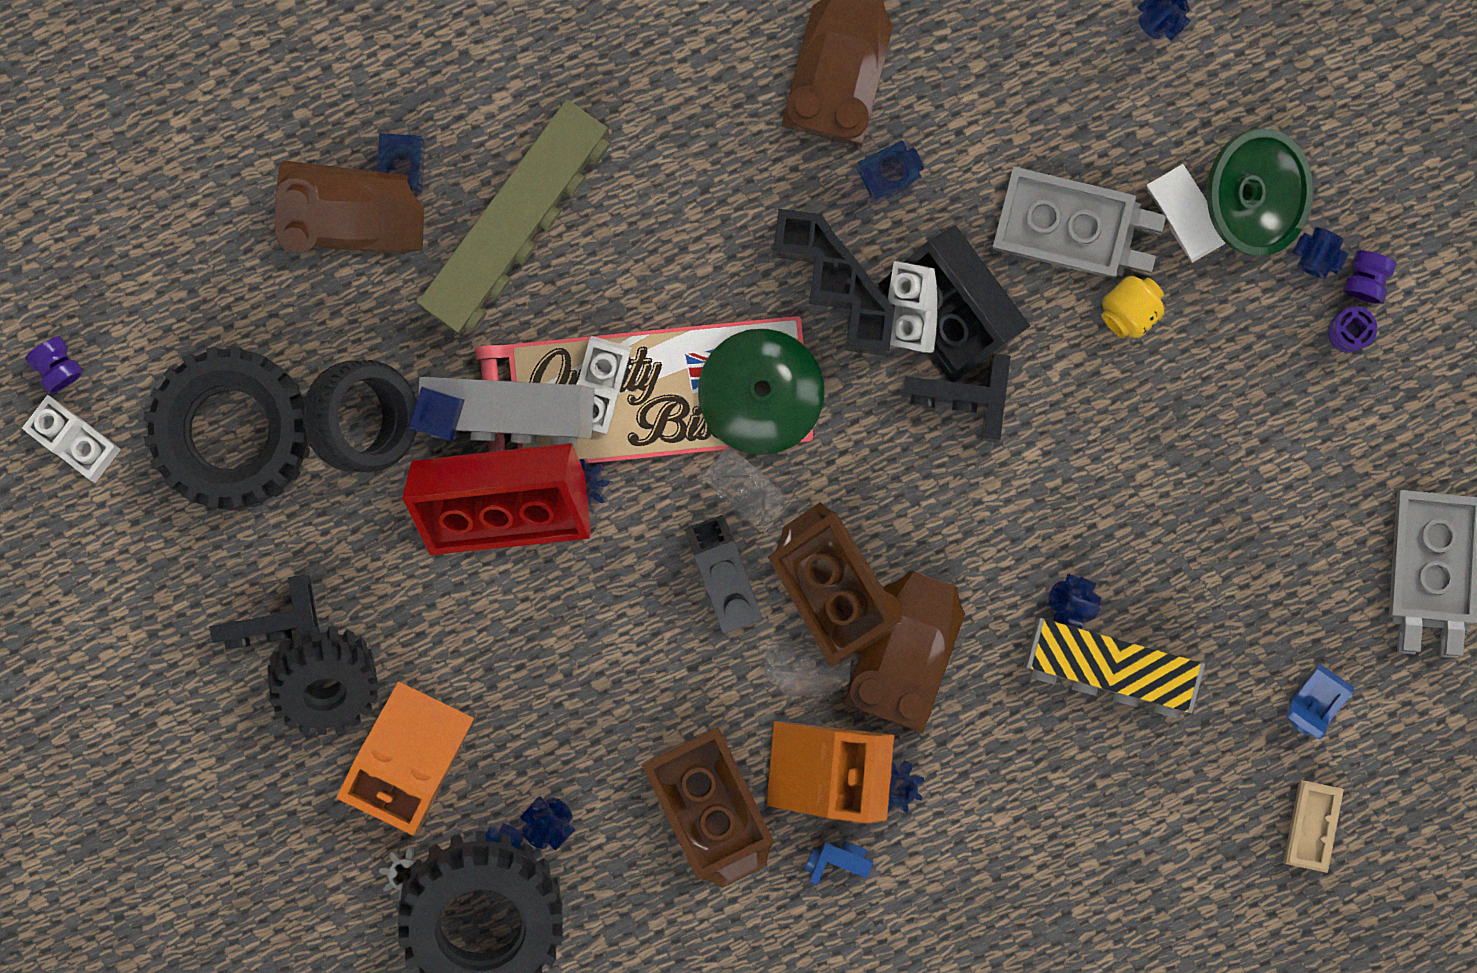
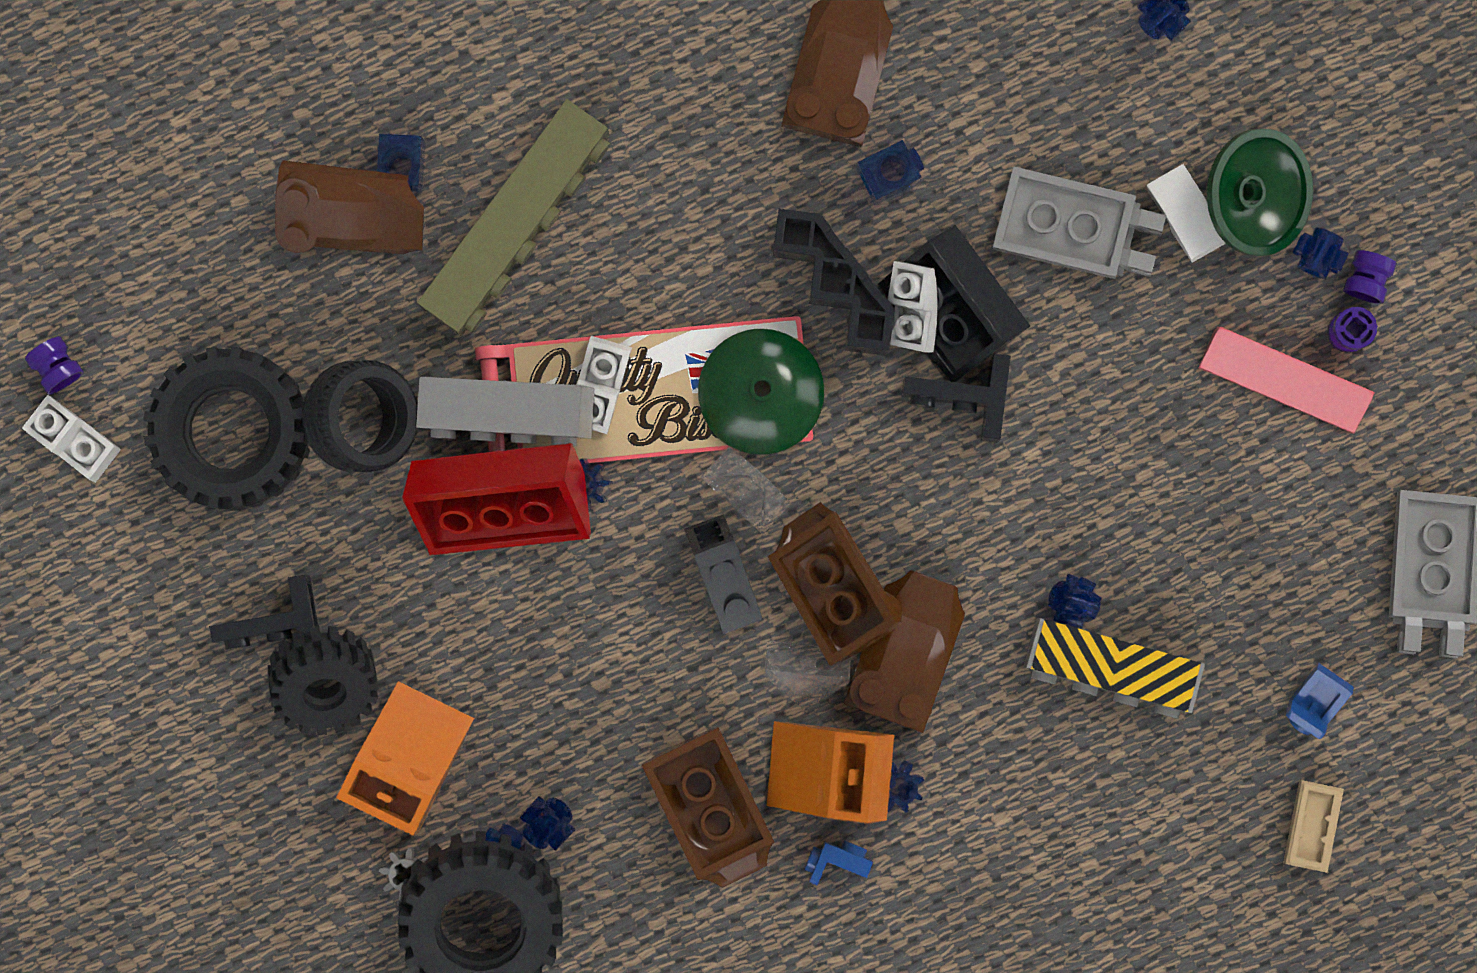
clear blue tile [409,387,465,440] -> none
yellow head [1101,276,1165,339] -> none
none -> coral slope [1198,327,1375,434]

